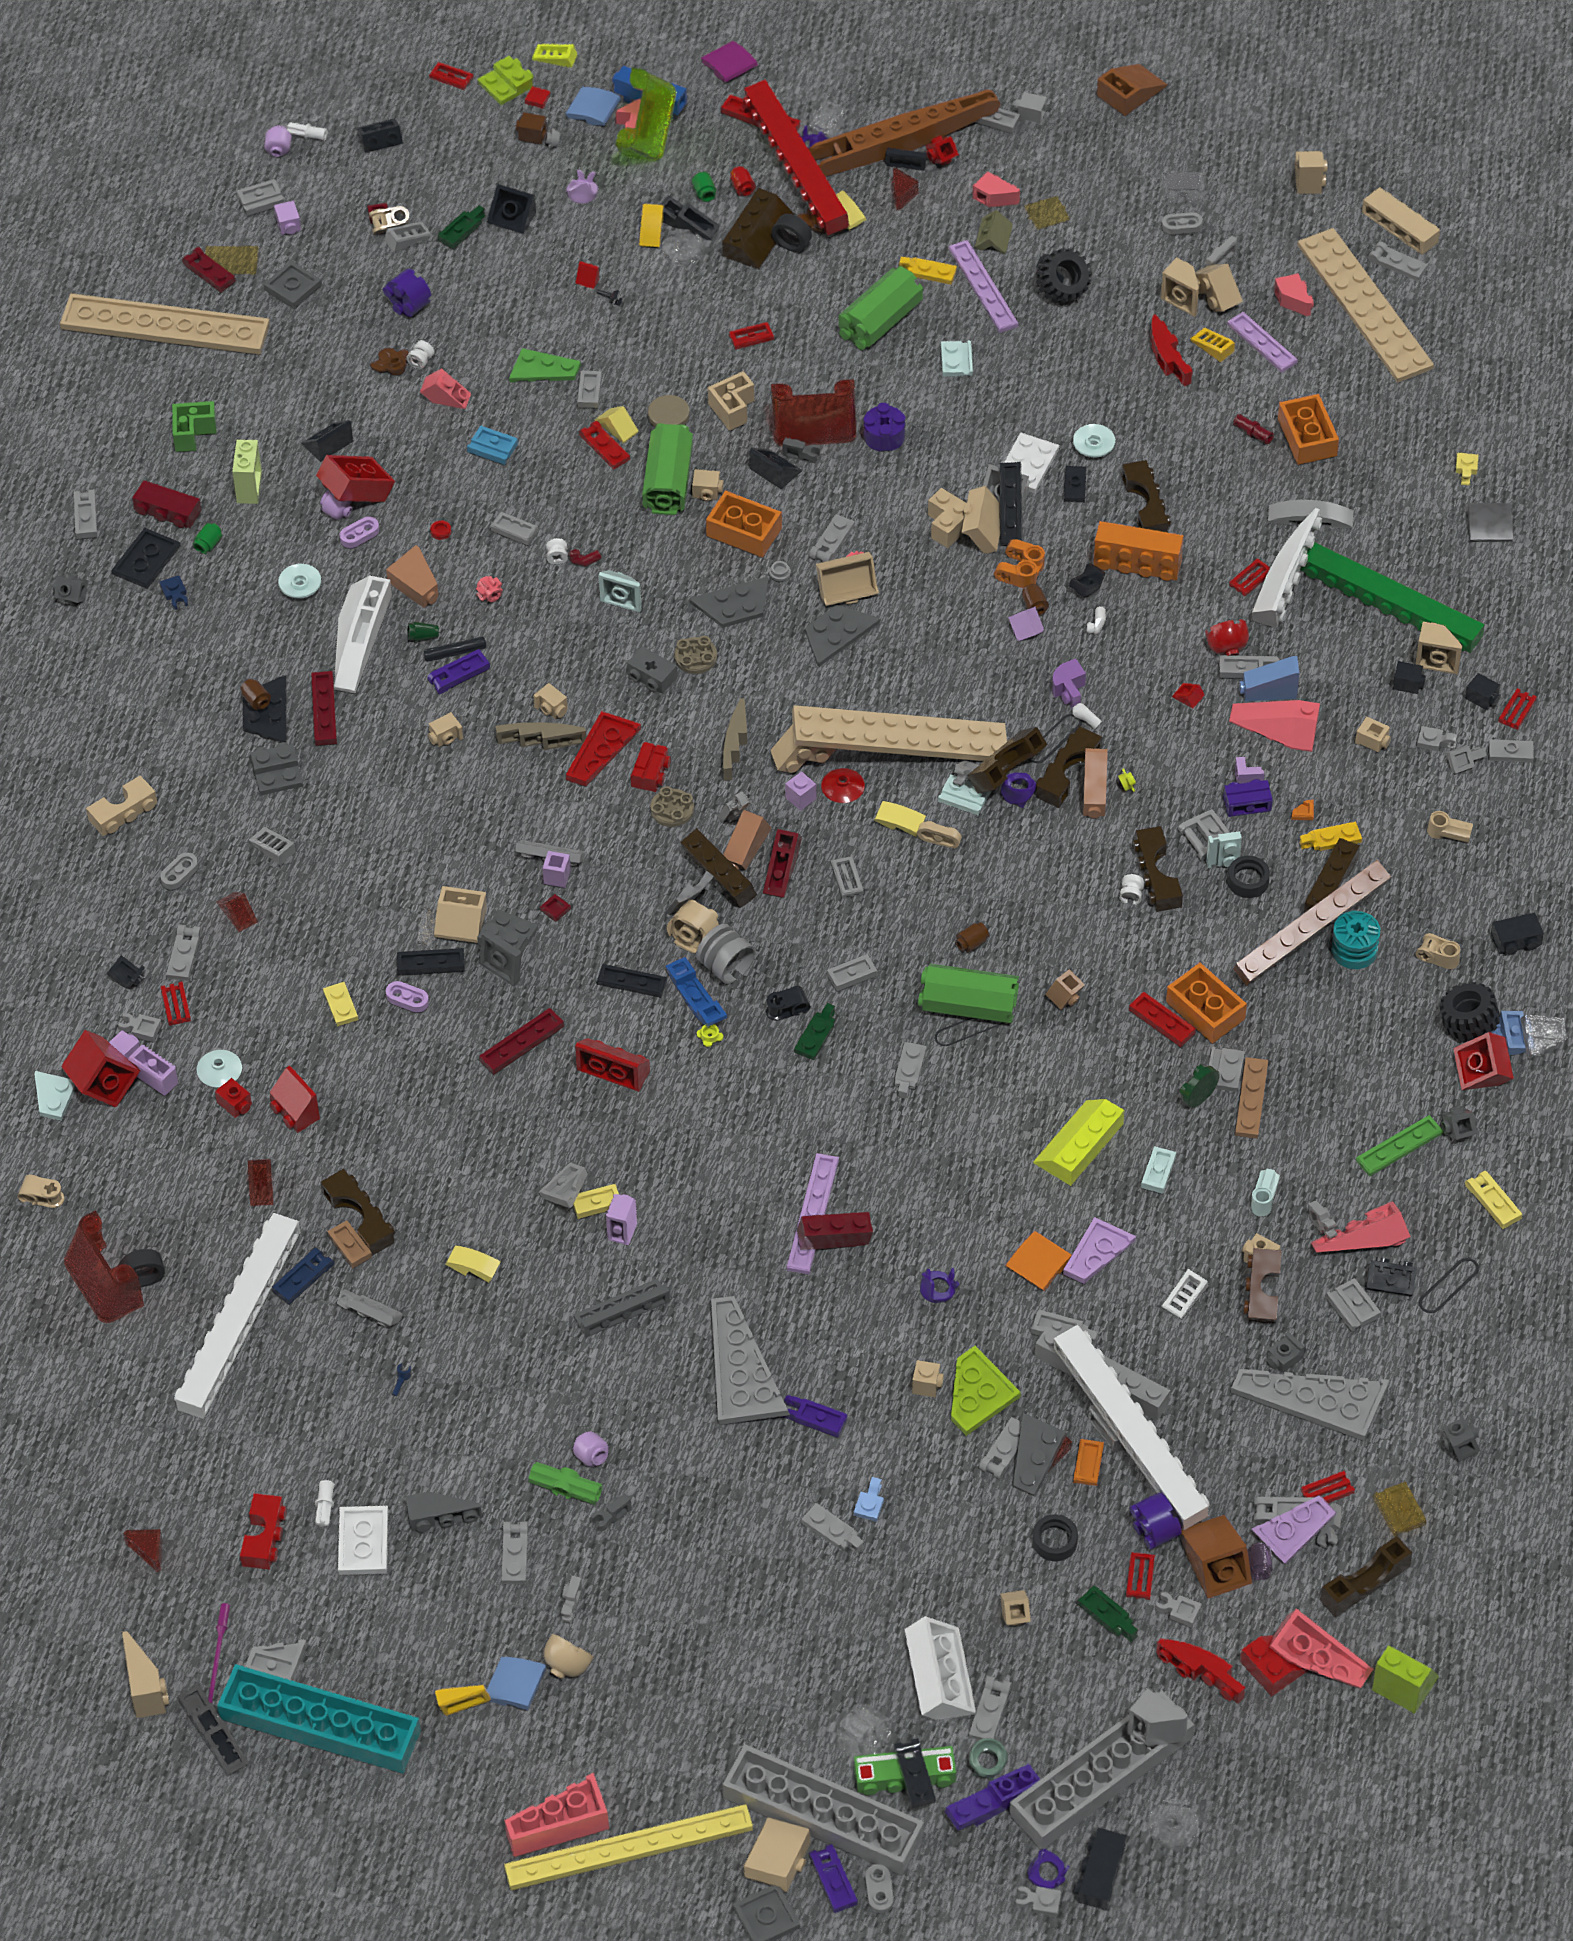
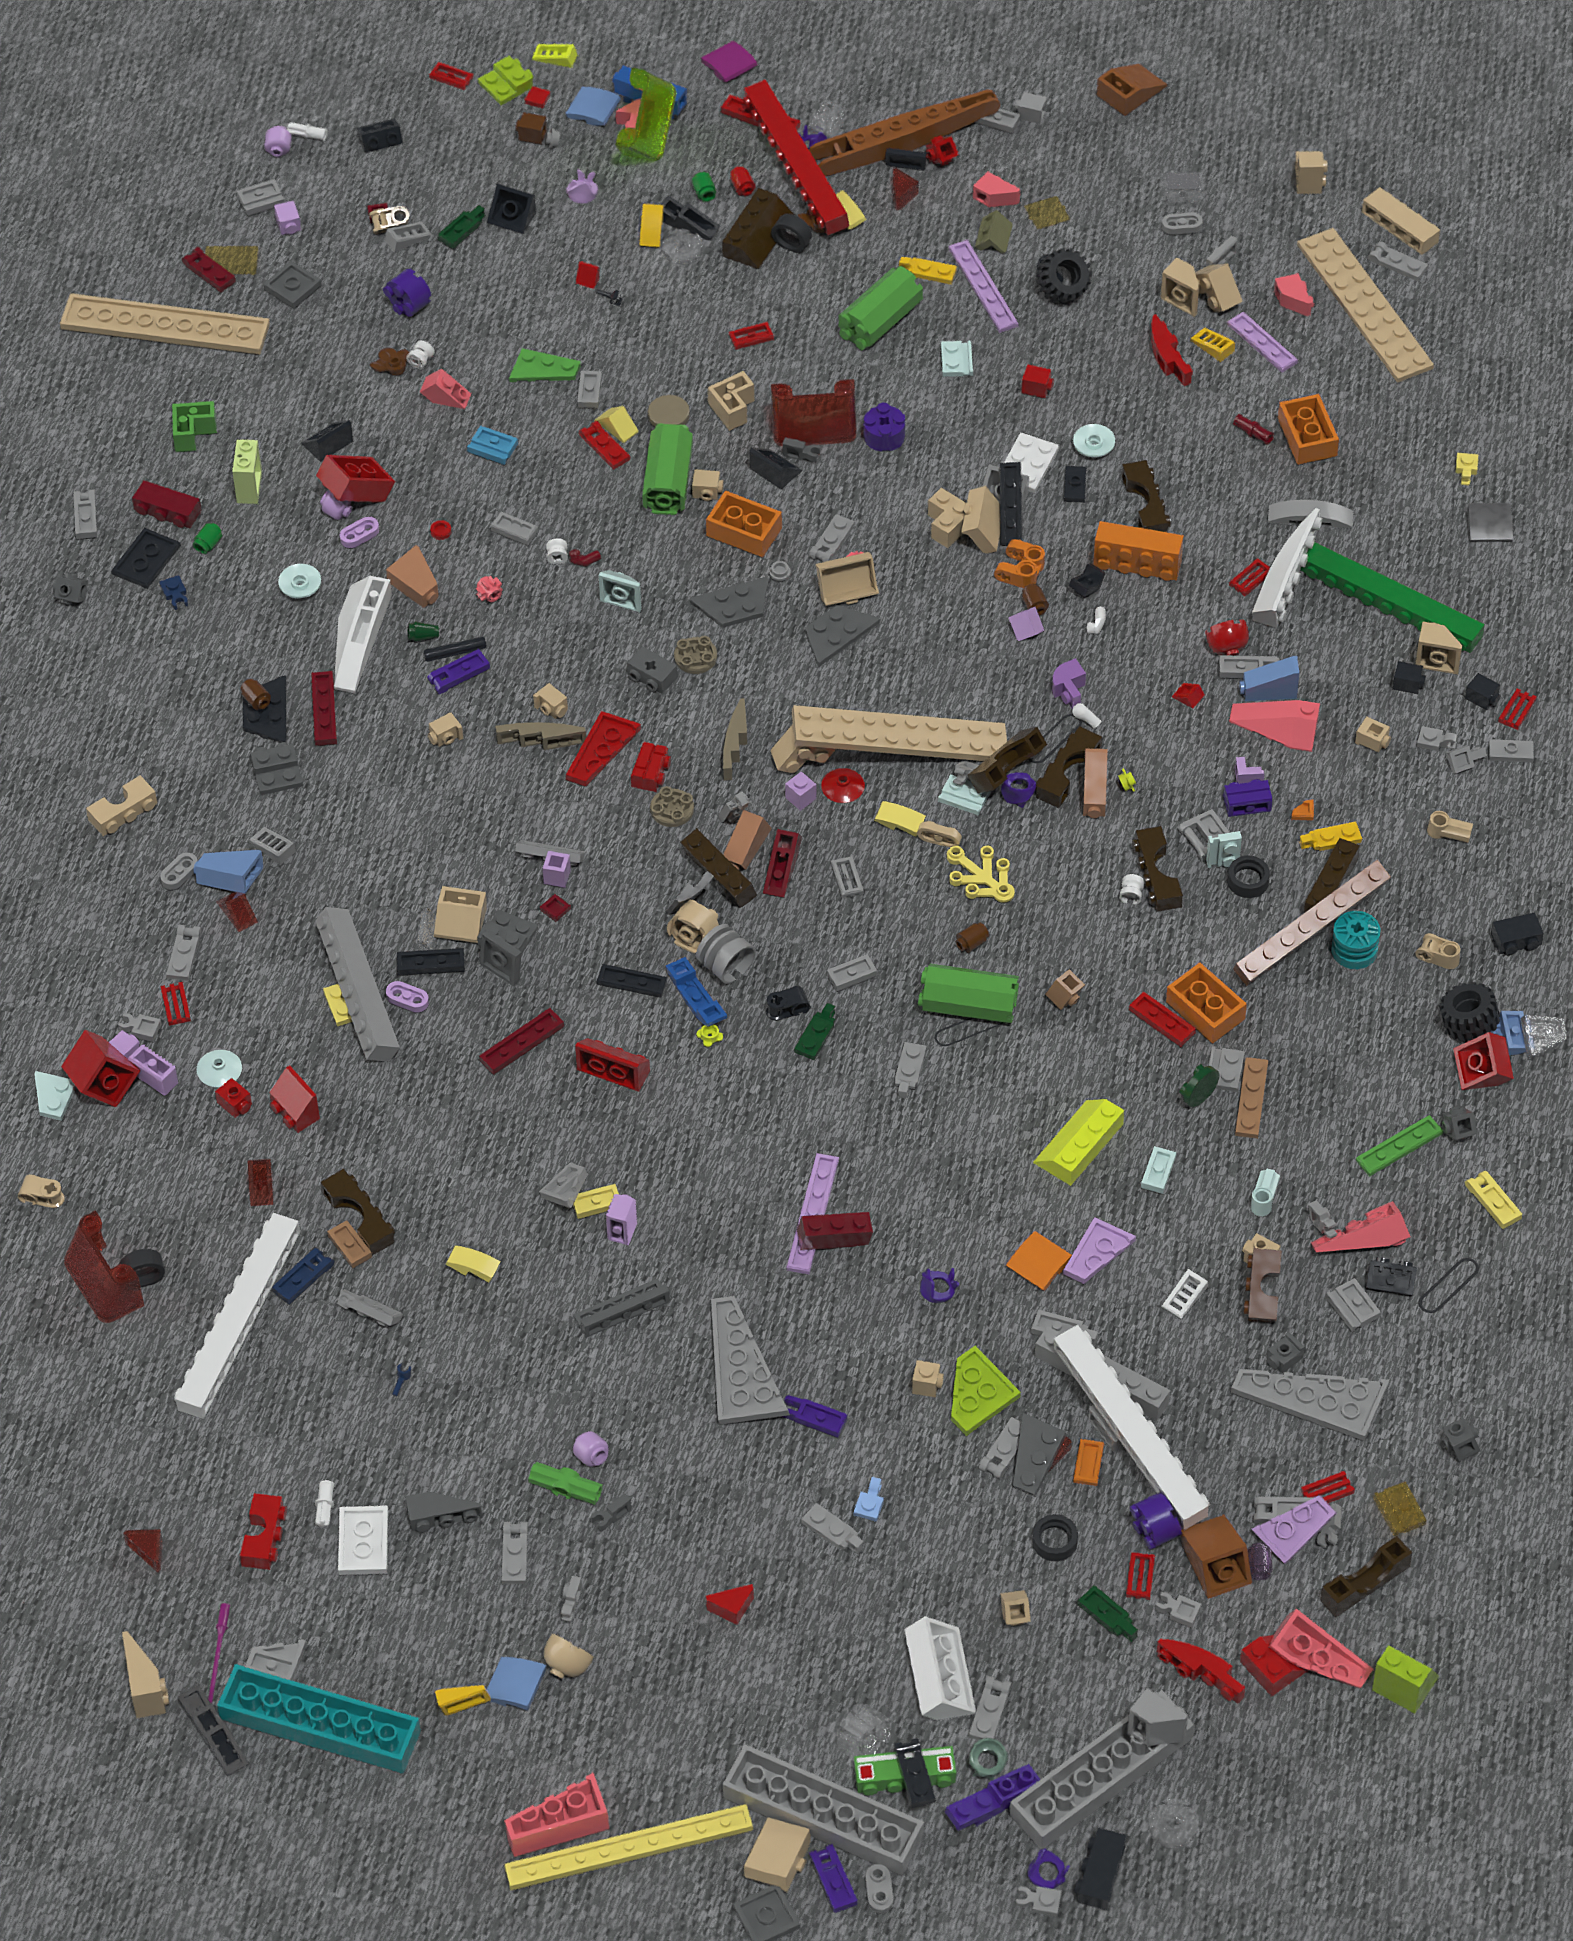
black bracket [107,955,146,989] -> none
none -> medium blue slope [194,850,263,894]
none -> light grey brick [316,907,400,1061]
none -> red slope [705,1584,754,1625]
none -> light yellow plant [947,846,1015,902]
none -> red brick [1021,364,1054,398]

